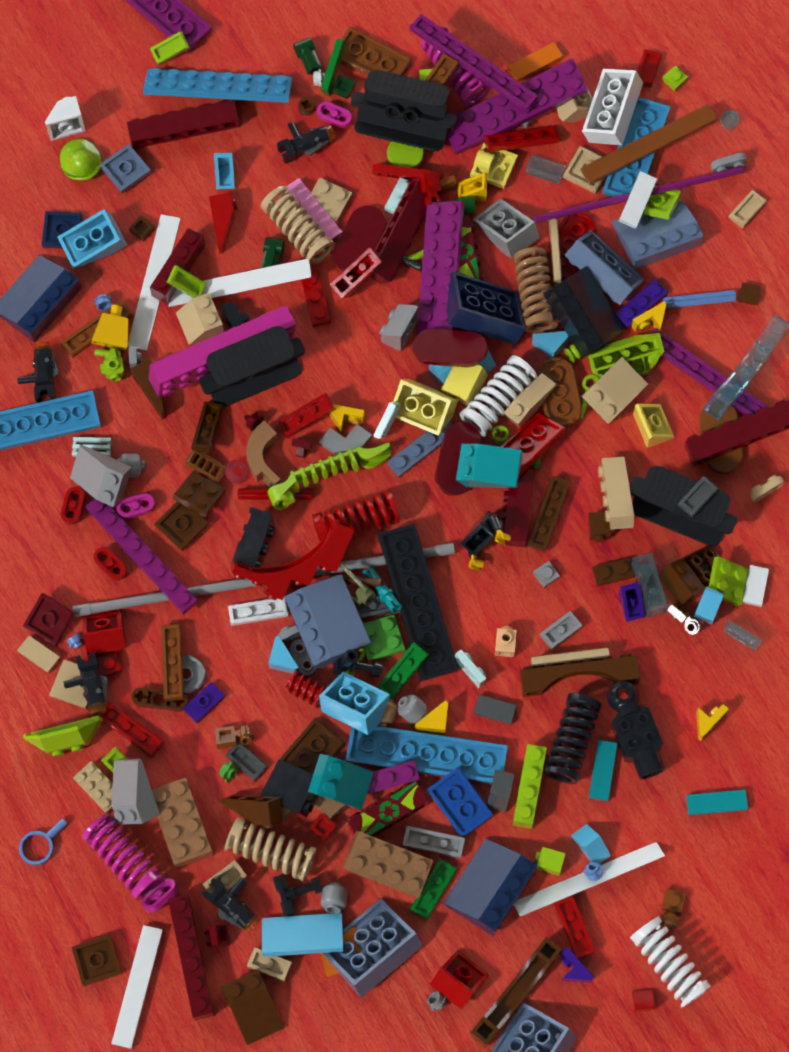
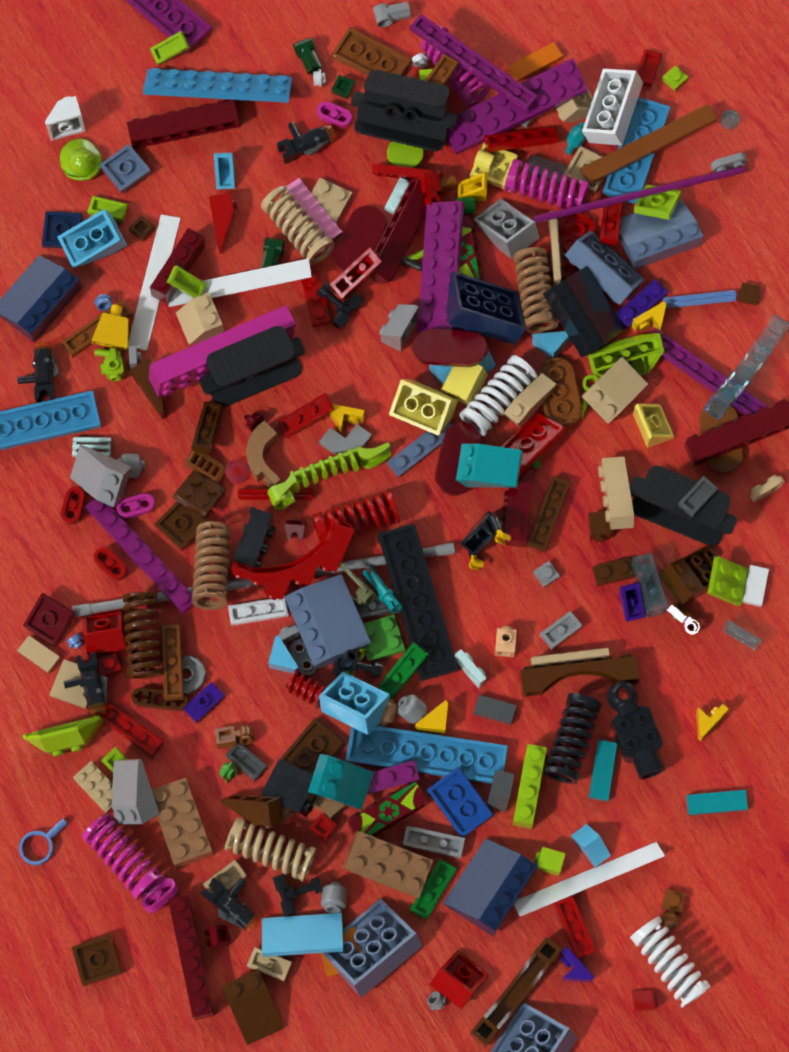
white tile [111,925,163,1049] -> none
black leg [222,302,250,329] -> none
dark red tile [291,439,313,458] -> none
reddish brown bush [298,97,315,116] -> none
green tile [321,39,345,96] -> none
reddish brown bar [329,575,384,586] -> none
light aqua tile [373,401,401,439] -> none
lime bush [492,426,509,445] -> none
lime bush [564,344,581,363] -> none
medium blue plate [584,862,603,881] -> none
white tile [619,171,657,229] -> none
medium azure slope [694,587,724,625] -> none
tan tile [729,190,767,229] -> none
none -> lime tile [87,196,128,223]
none -> reddish brown piece [122,592,162,679]
none -> medium nougat piece [192,521,231,610]
none -> dark red tile [285,520,306,541]
none -> black bar [316,282,364,329]
none -> light grey piece [373,2,411,28]
none -> white plate [412,52,429,68]
none -> dark pink piece [504,159,589,214]
none -> teal plant [565,122,586,155]
none -> red tile [600,197,623,245]

